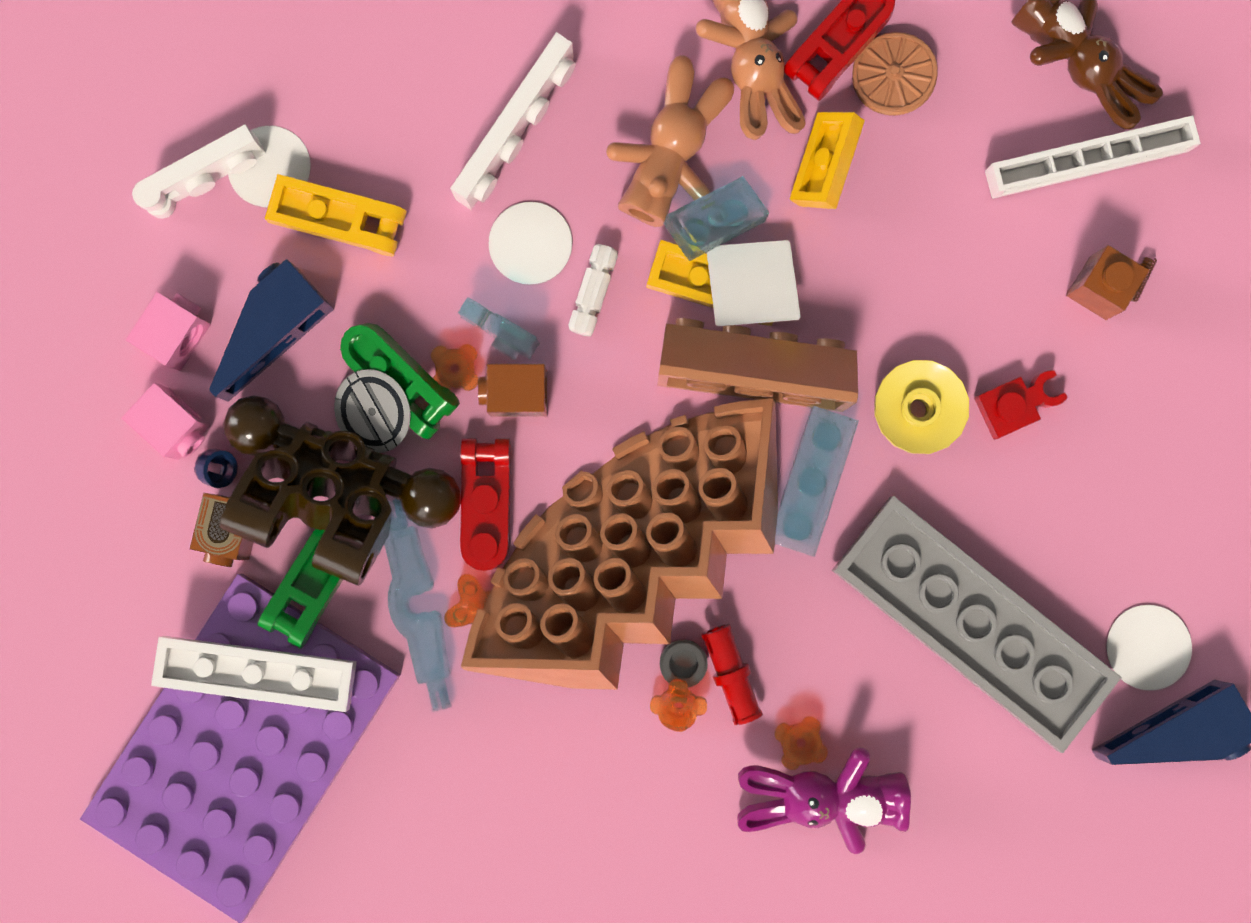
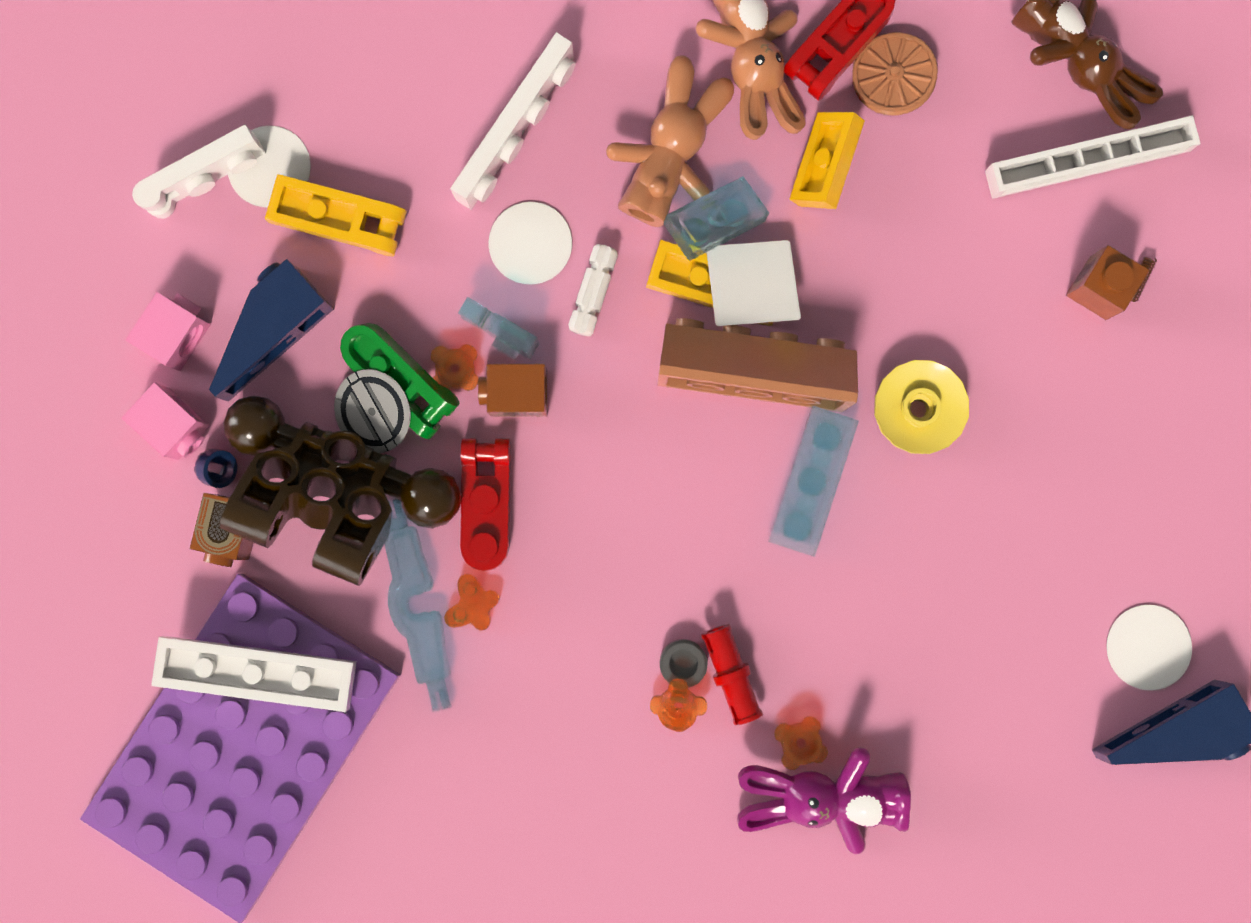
green plate [258,529,343,649] -> none
nougat brick [461,398,778,690] -> none
light grey plate [832,496,1122,754] -> none
red plate [974,370,1068,440] -> none

